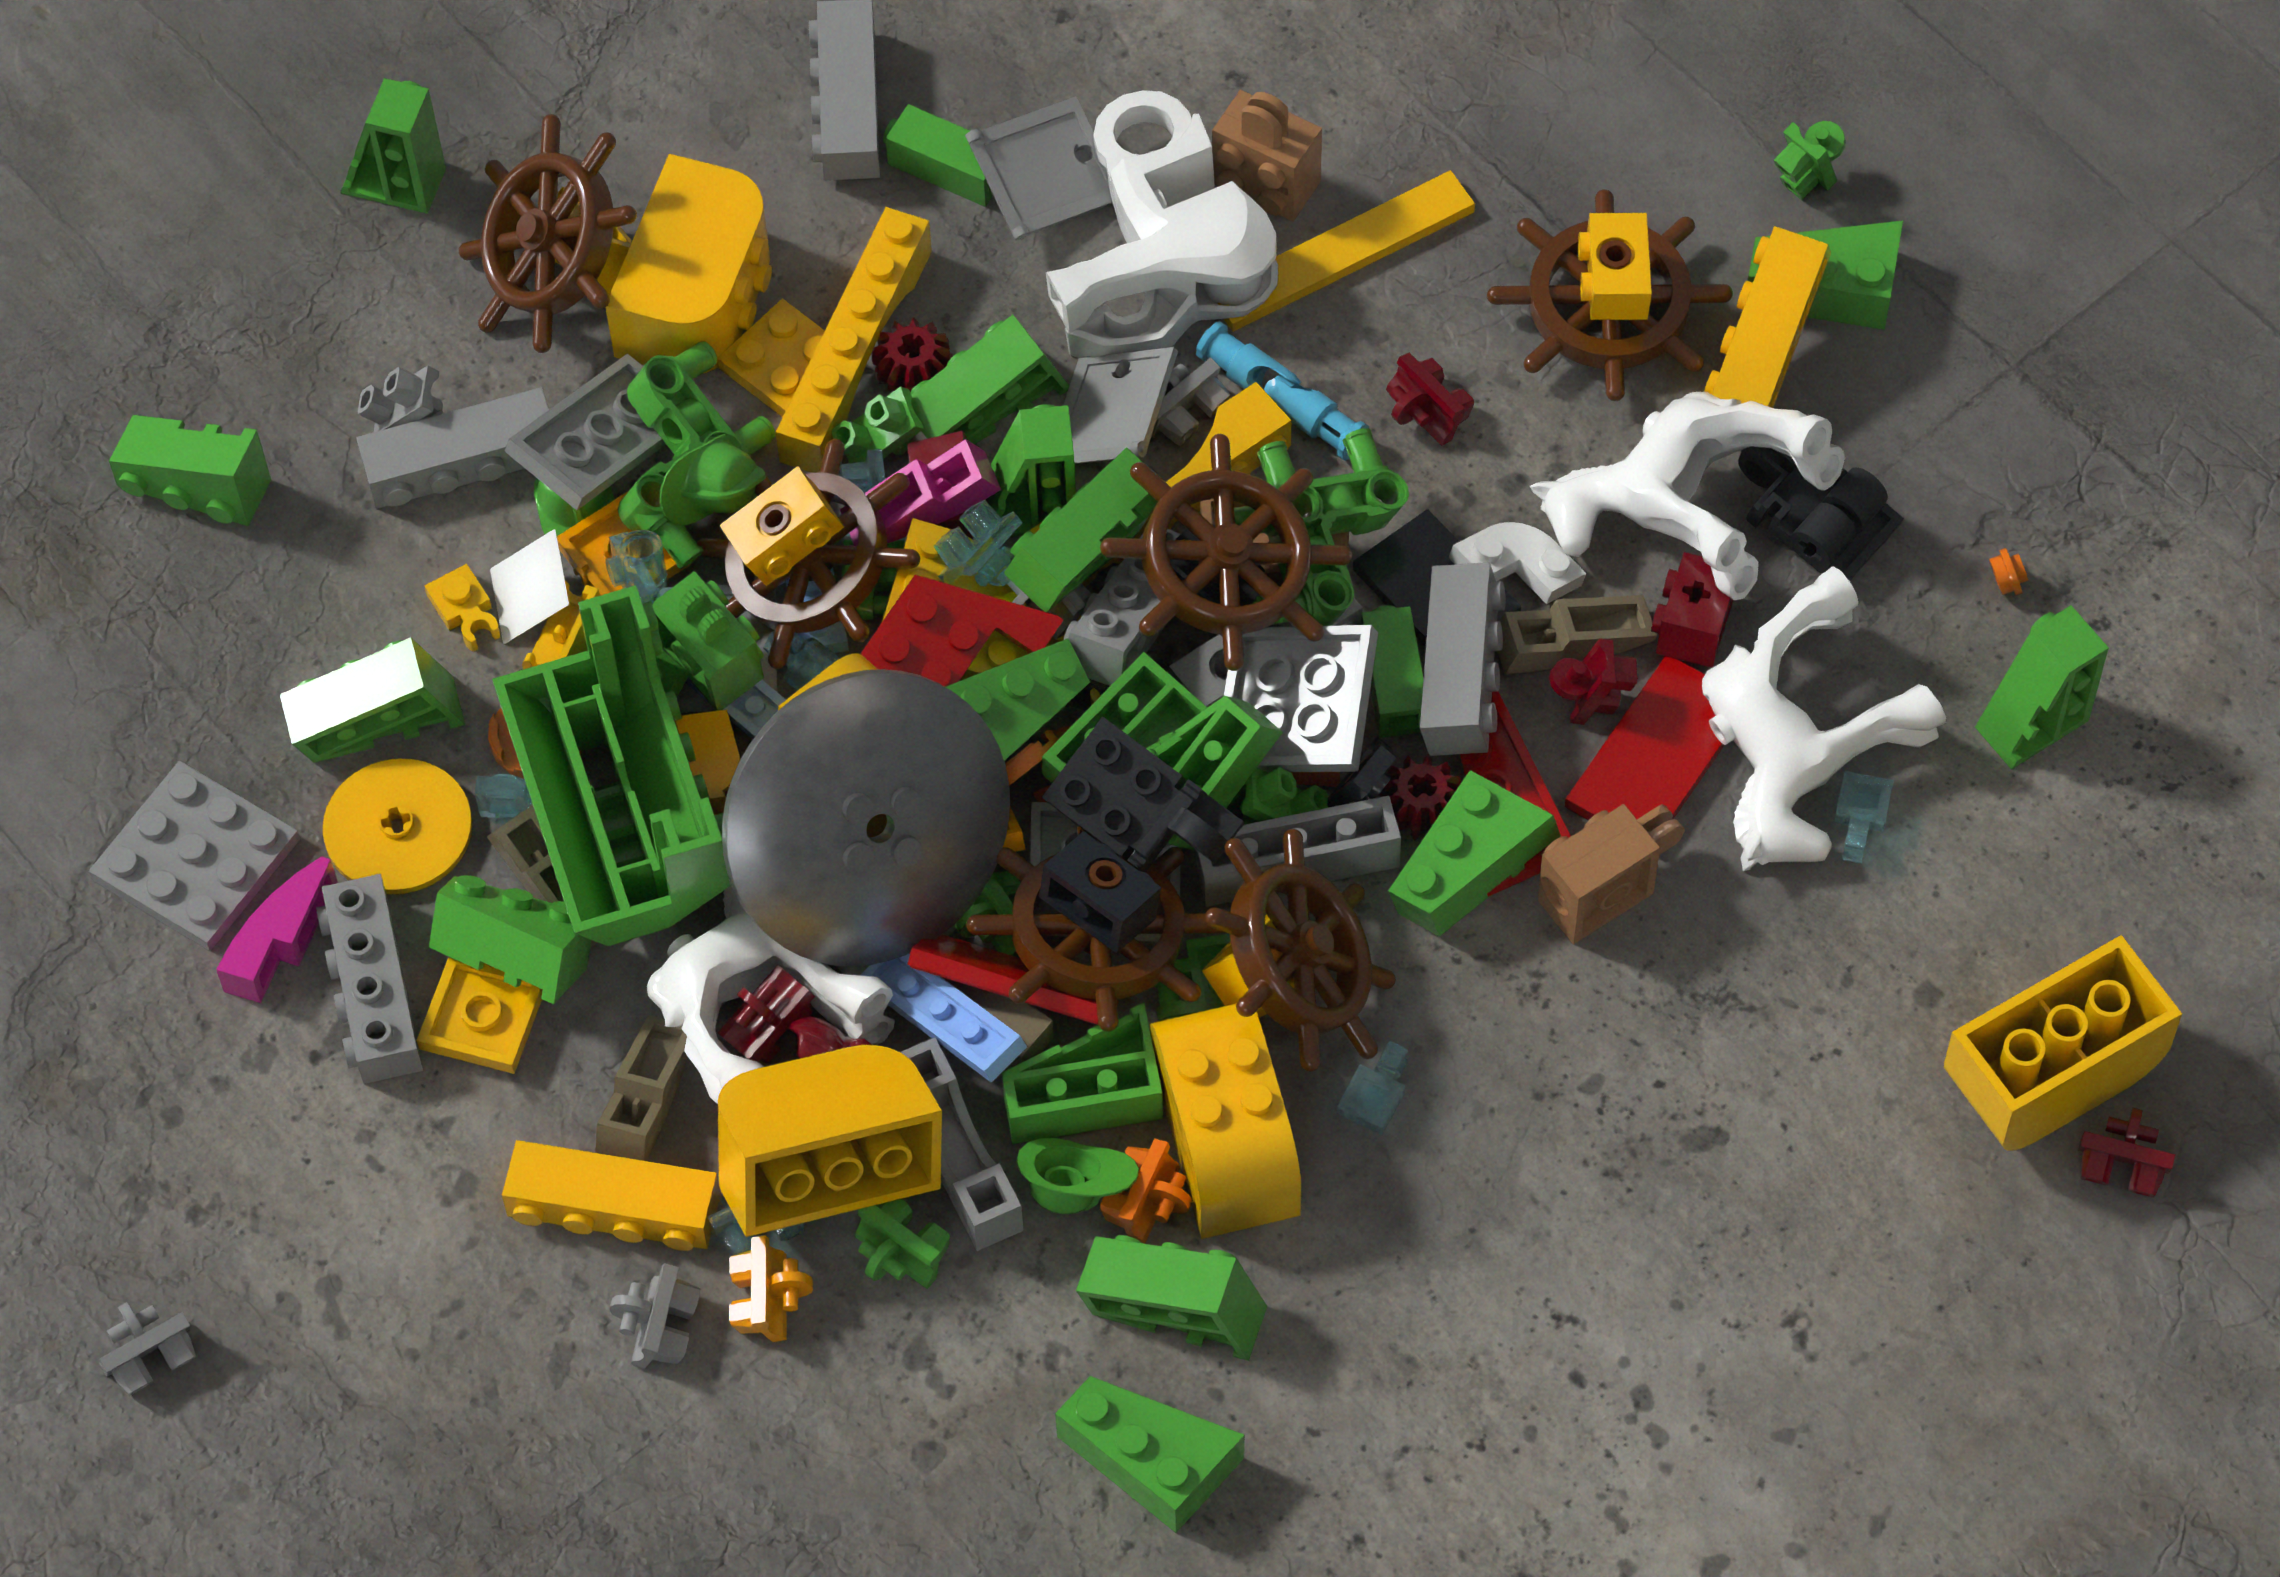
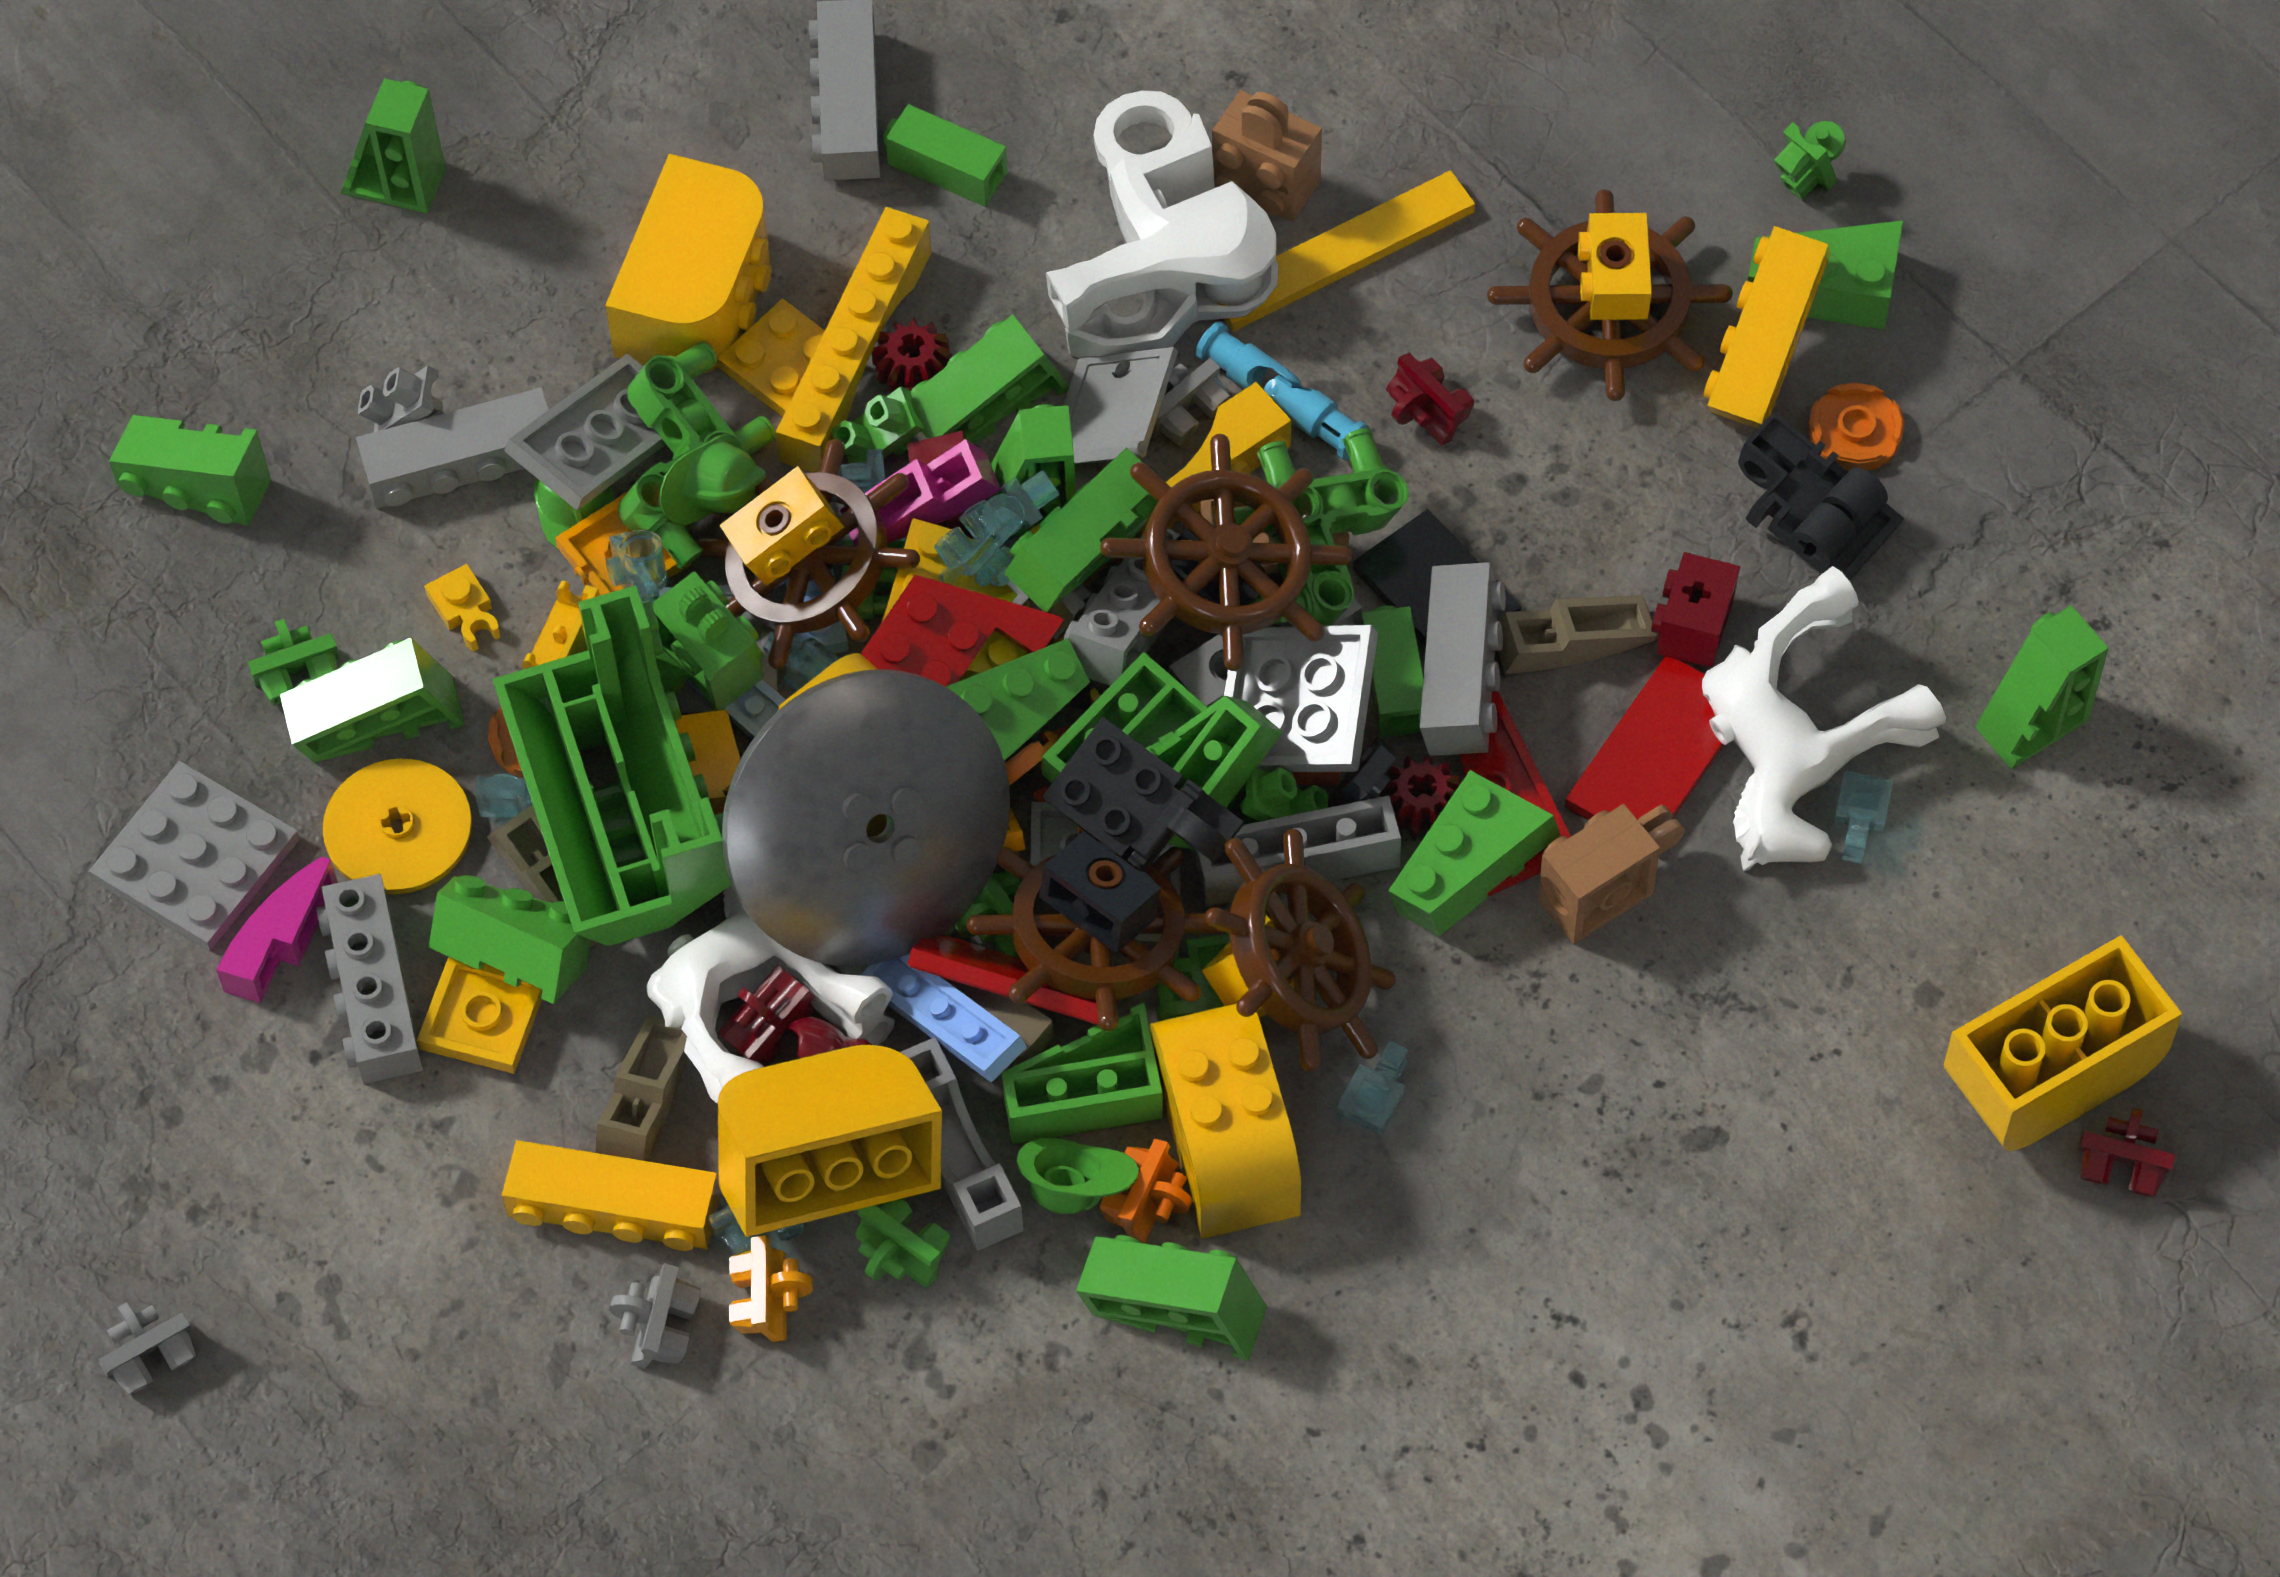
reddish brown brick [459,114,637,353] -> none
white sticker [490,529,569,644] -> none
light grey container [965,96,1113,240] -> none
bright green wedge [1055,1376,1245,1533] -> none
white plate [1449,522,1586,604] -> none
white animal [1530,392,1845,601] -> none
dark red hips [1549,638,1638,725] -> none
orange plate [1989,548,2029,596] -> none
none -> bright green hips [248,619,339,706]
none -> clear light blue hips [982,470,1060,537]
none -> orange tile [1807,382,1905,471]

